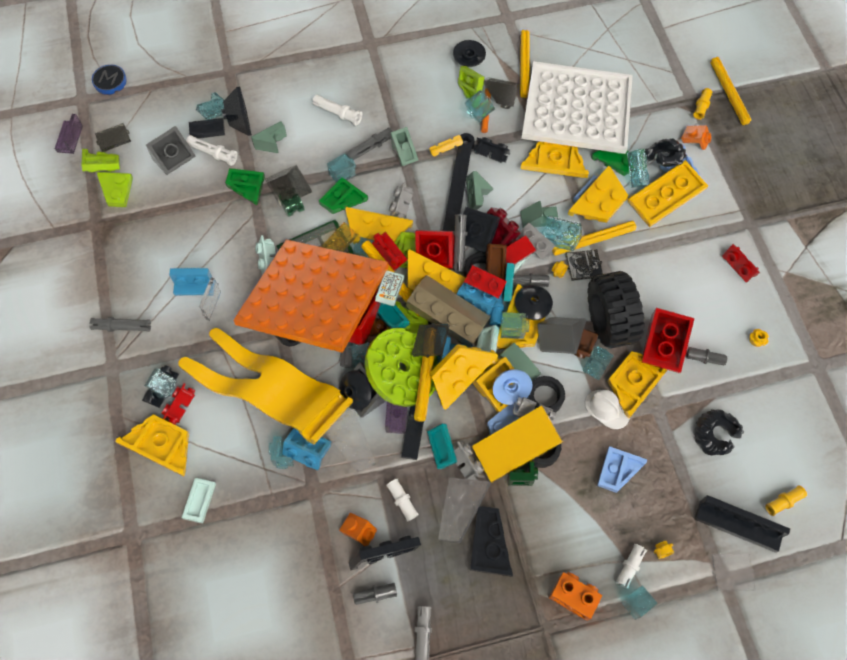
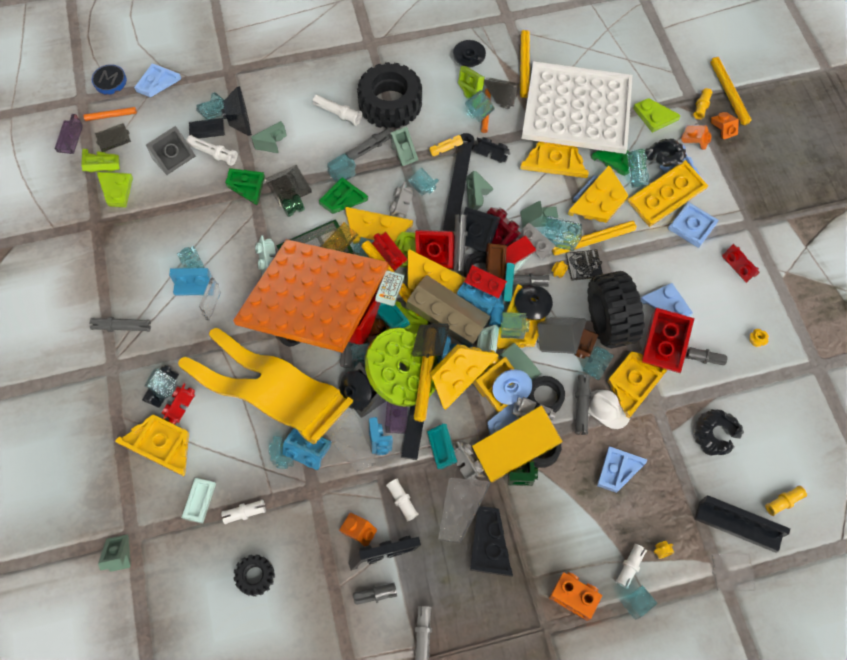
none -> orange bar [83,107,137,121]
none -> sand green slope [98,534,131,572]
none -> light blue wing [134,63,181,97]
none -> clear light blue bracket [177,246,205,268]
none -> white pin [221,499,266,524]
none -> black tyre [233,554,275,597]
none -> black tyre [357,62,422,129]
none -> dark azure bracket [369,417,393,455]
none -> clear light blue bracket [408,167,439,196]
none -> dark grey pin [575,374,591,435]
none -> lime wing [633,98,681,133]
none -> light blue wing [641,283,693,317]
none -> light blue tile [668,202,719,248]
none -> orange bracket [711,112,739,139]

